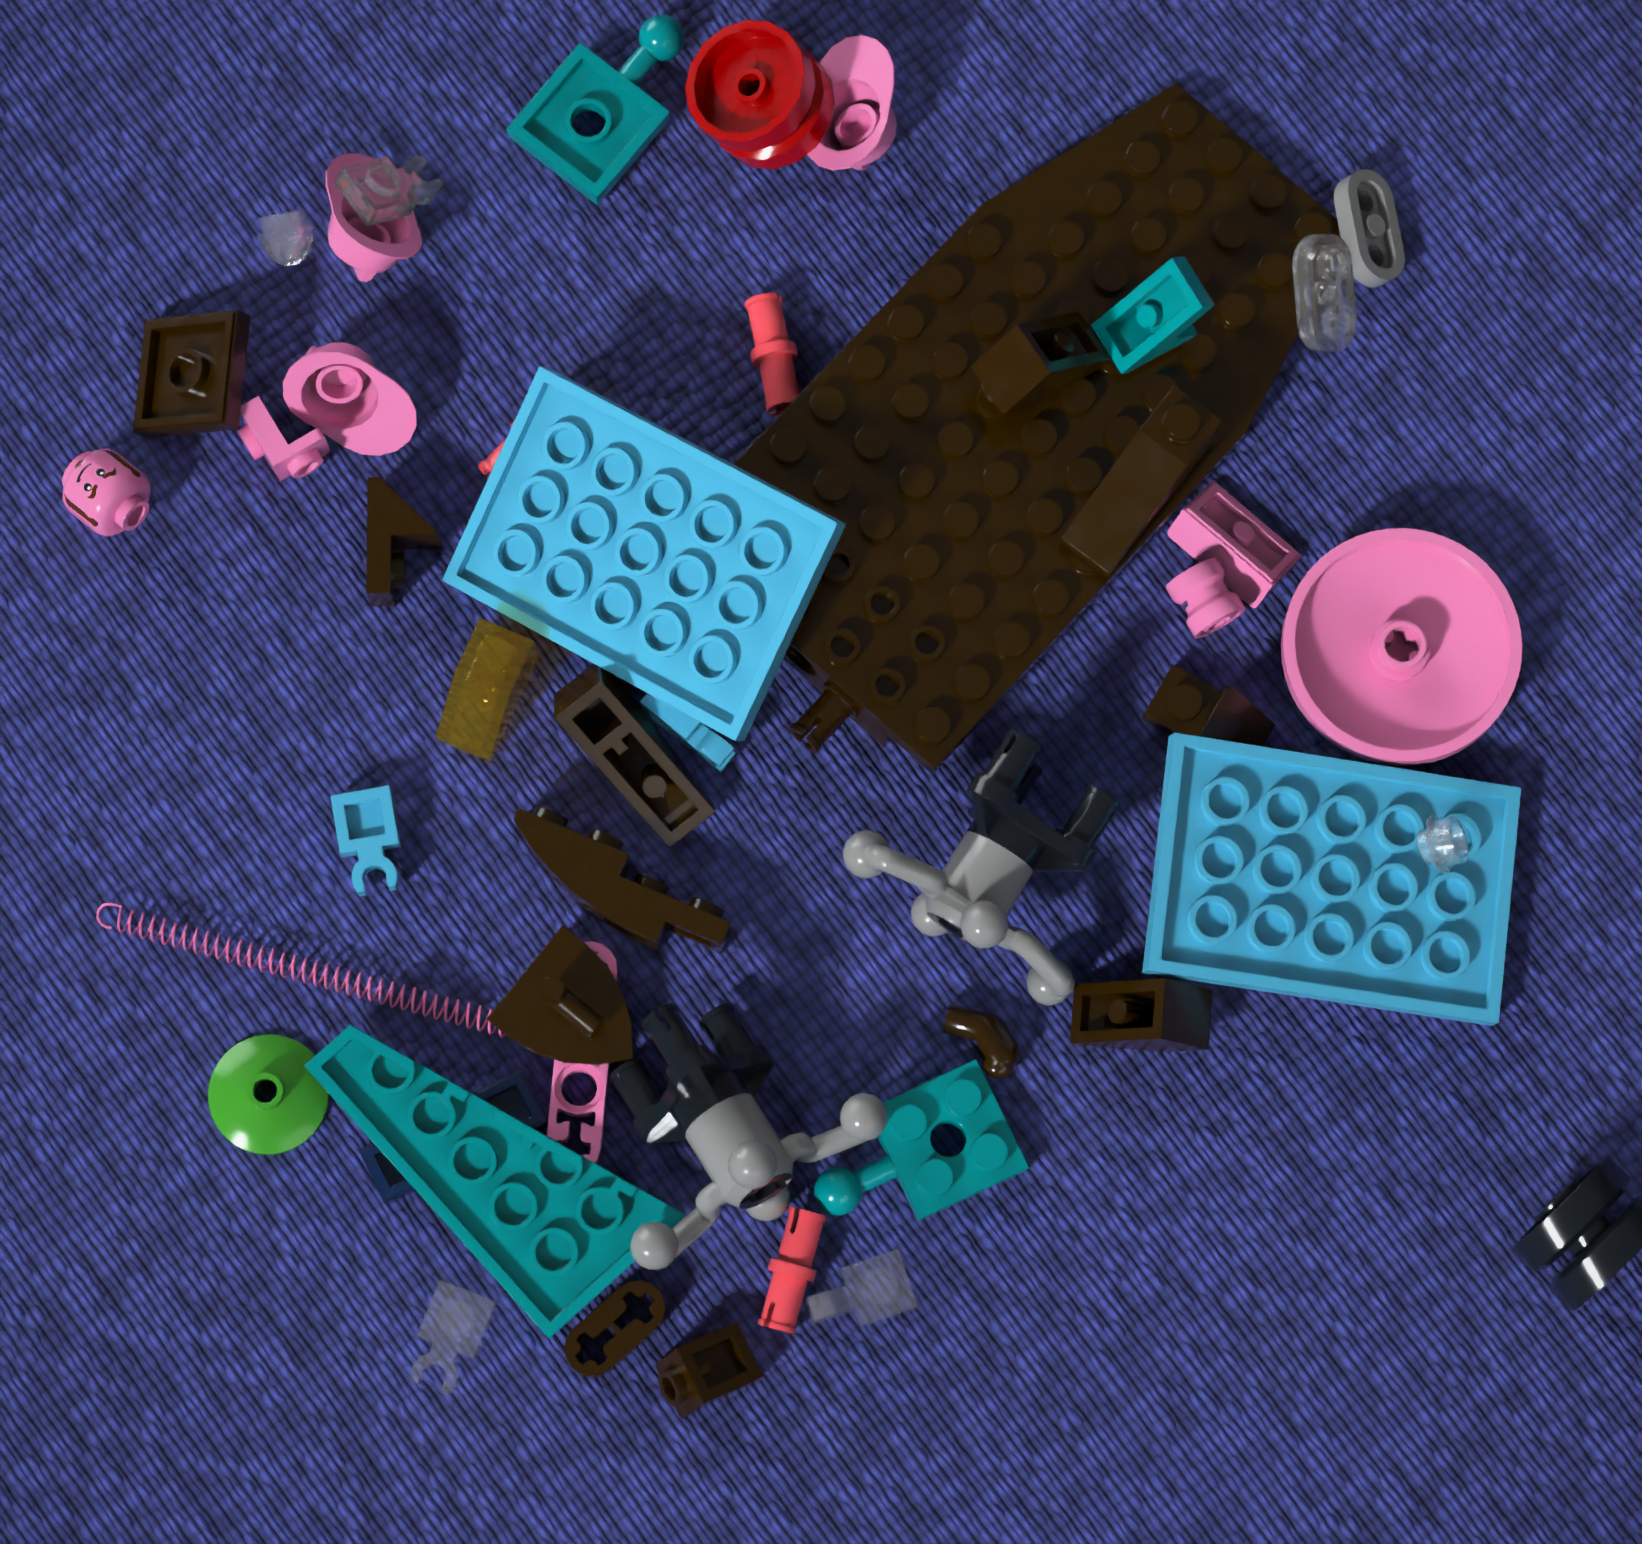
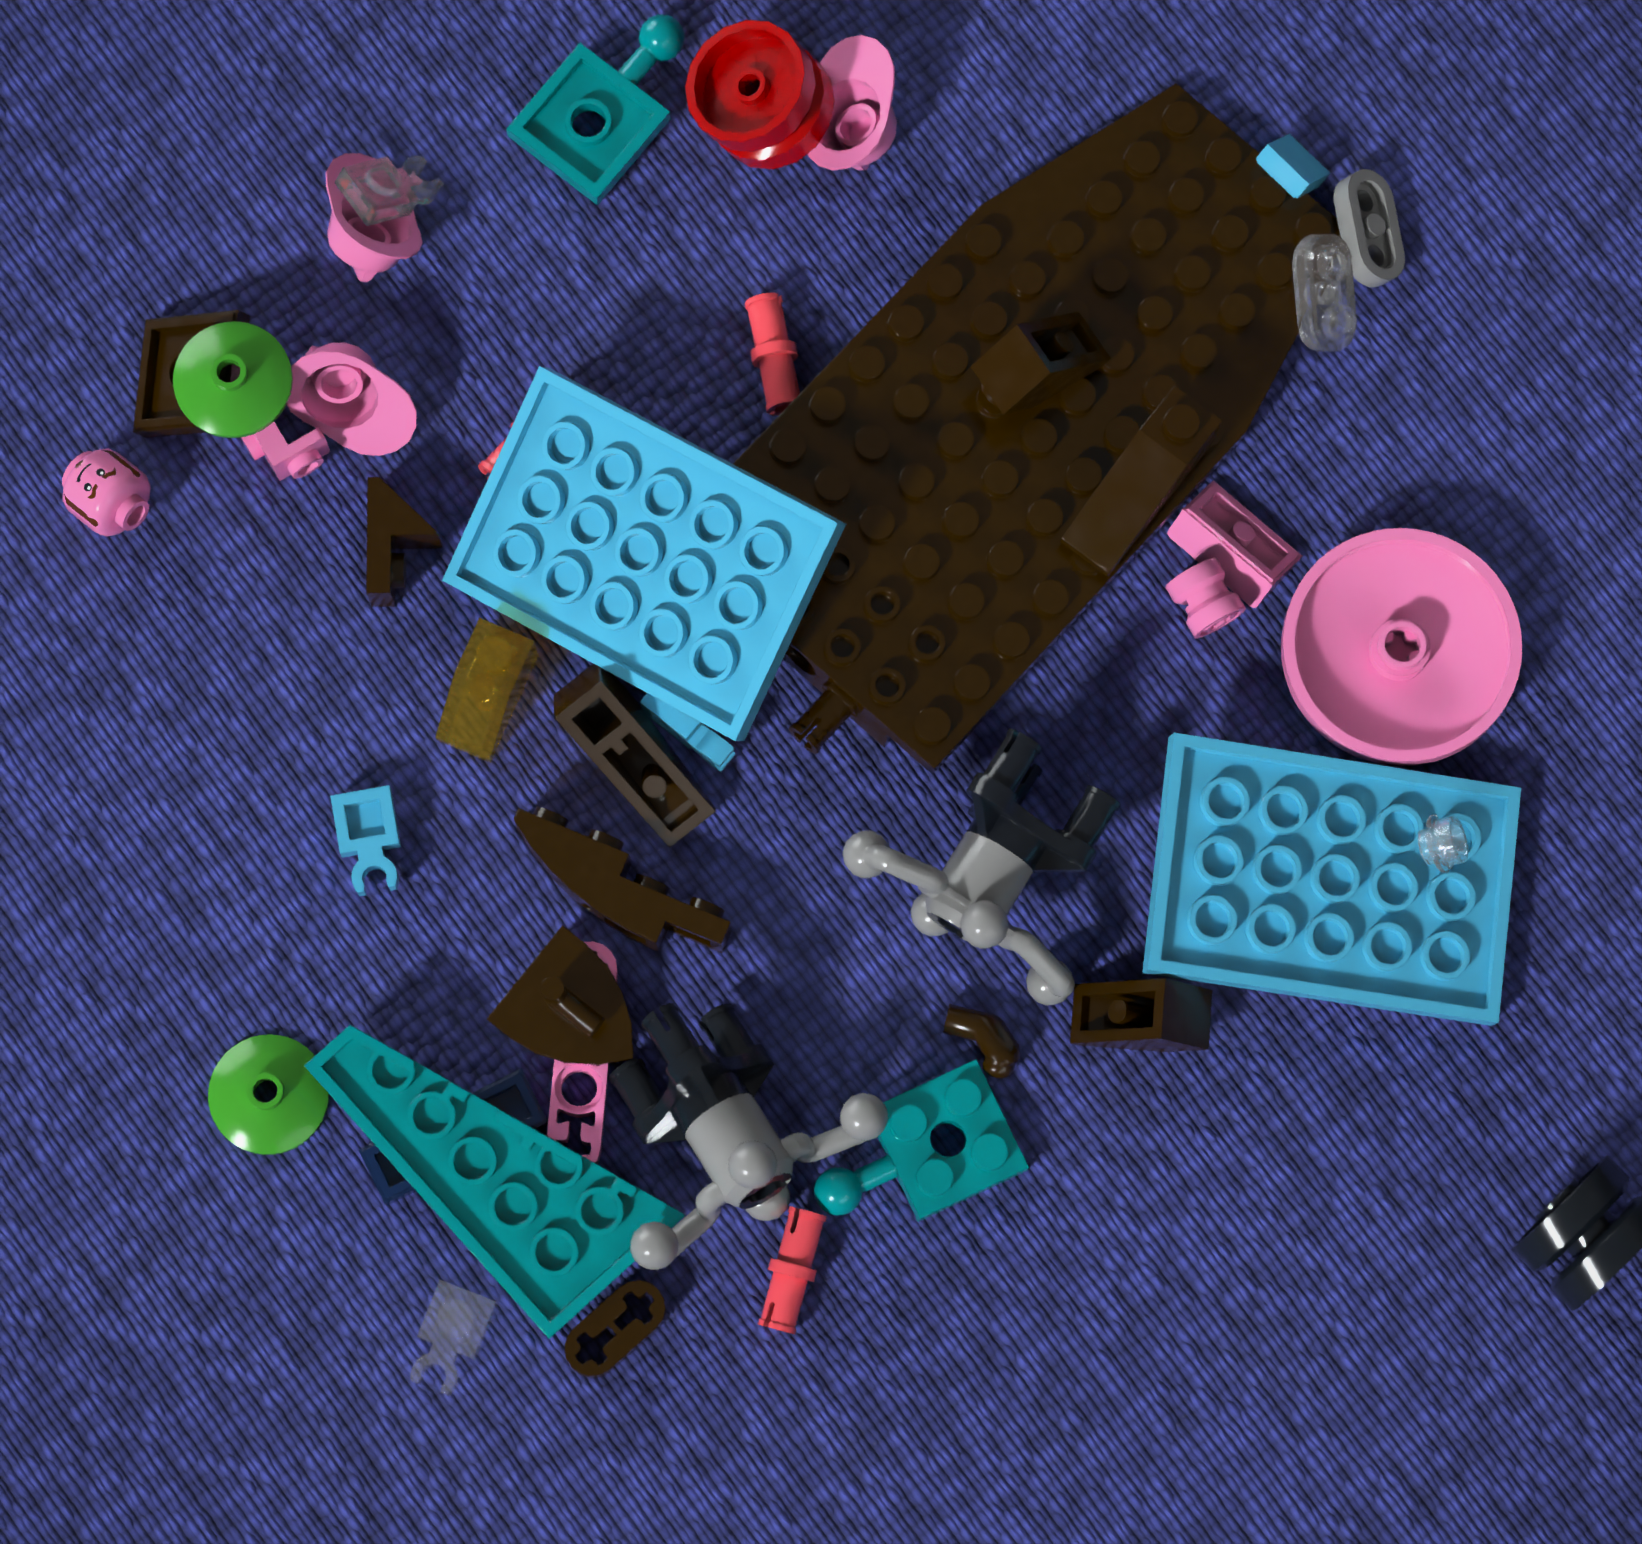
bright pink piece [96,903,505,1038] -> none
clear plate [257,209,315,266] -> none
dark brown bracket [656,1322,764,1418] -> none
clear plate [805,1249,918,1328] -> none
teal slope [1091,256,1215,374] -> none
dark brown slope [1142,664,1275,746] -> none
none -> bright green dish [173,321,293,438]
none -> medium azure tile [1256,134,1331,198]

